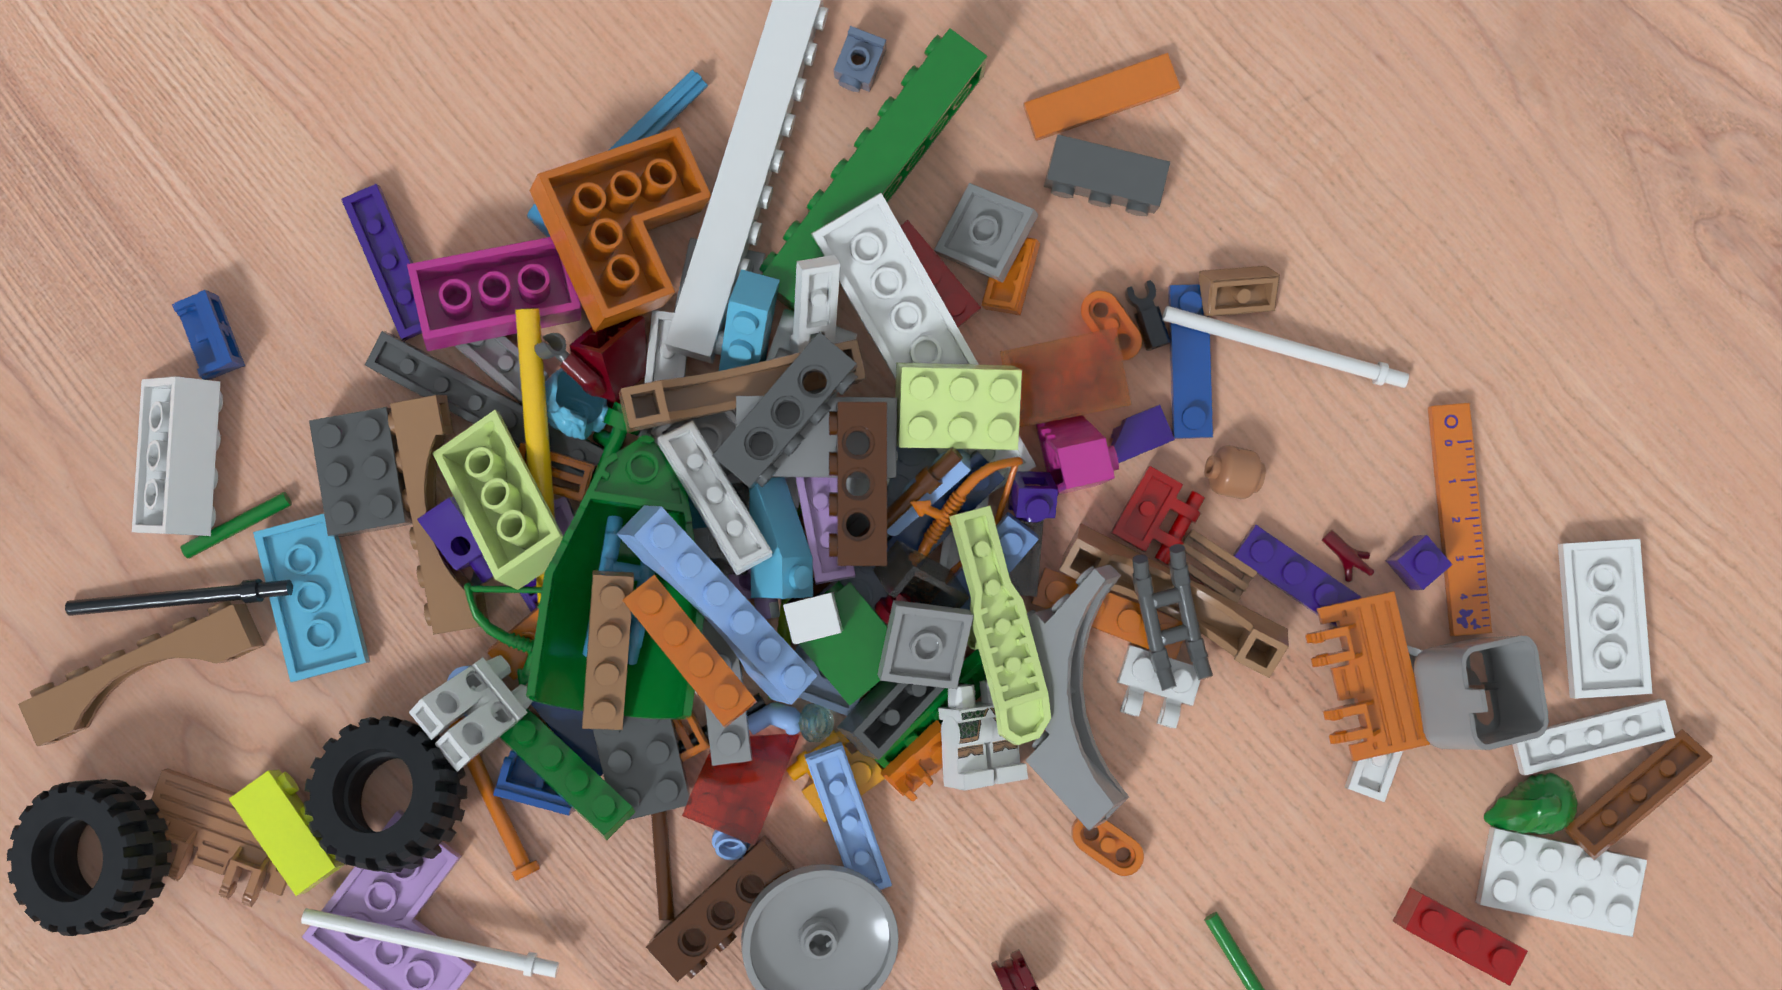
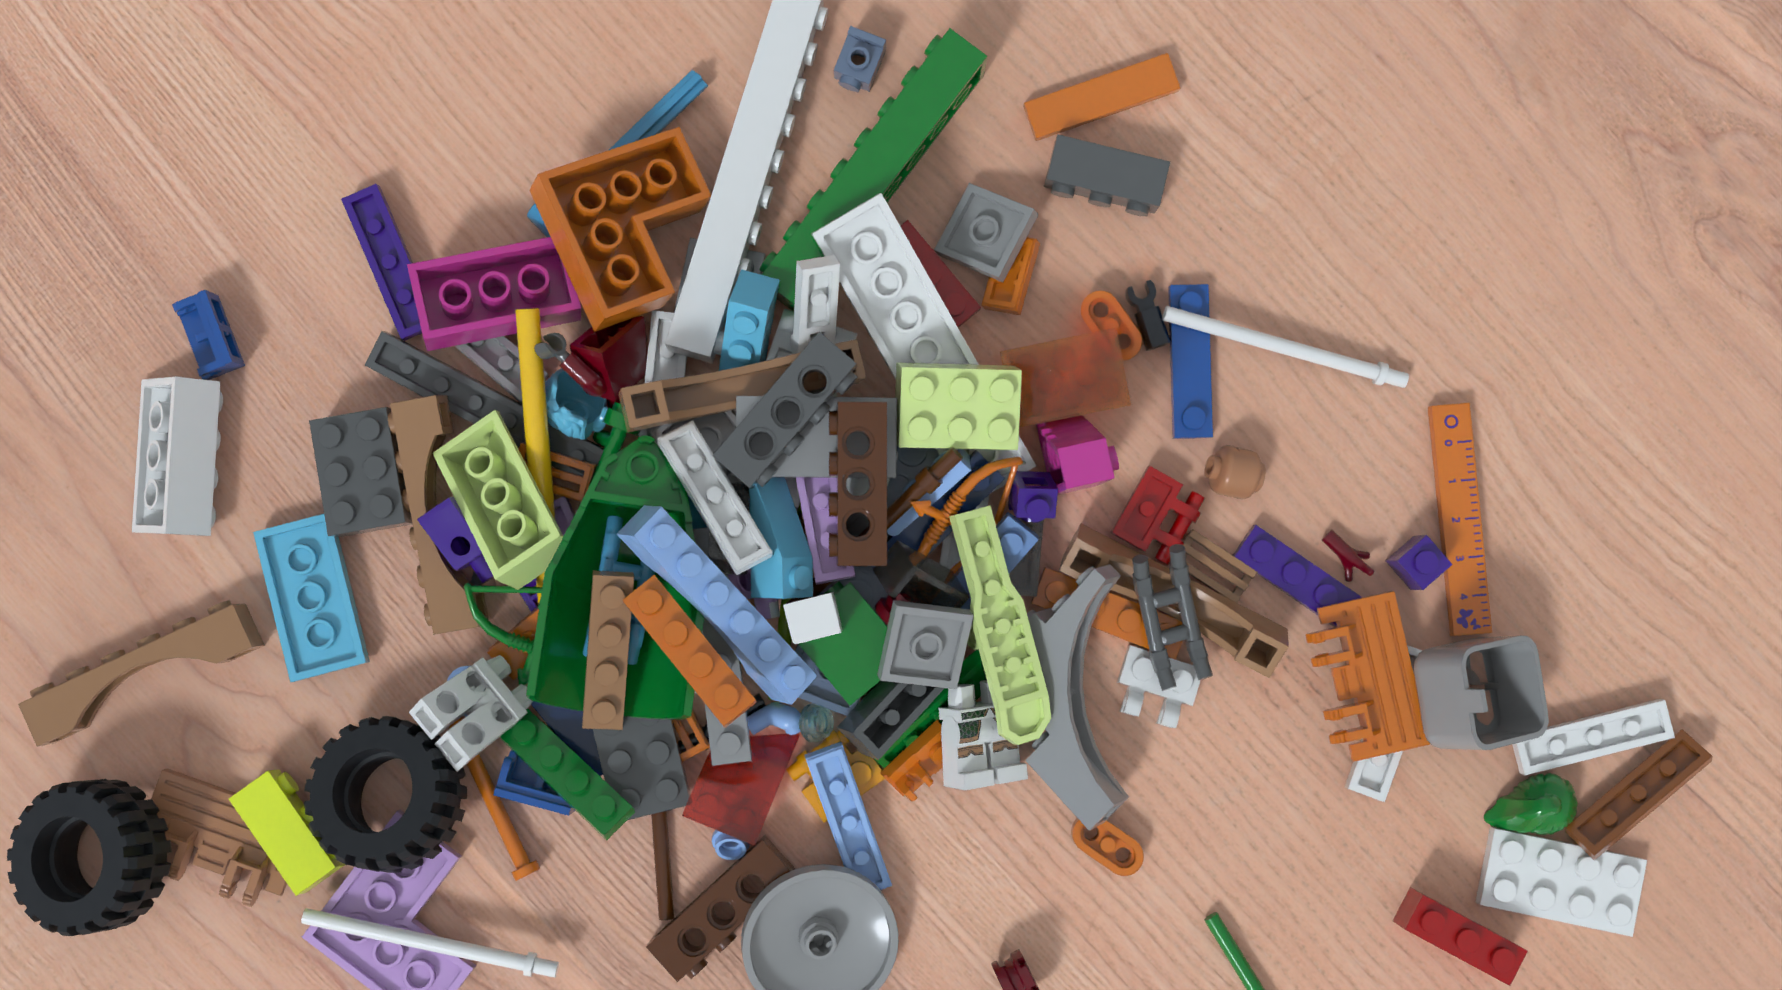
black bar [65,579,293,616] -> none
green bar [180,492,292,559] -> none
dark purple slope [1110,405,1175,463] -> none
medium nougat slope [1199,266,1280,317] -> none
white plate [1558,539,1653,699] -> none

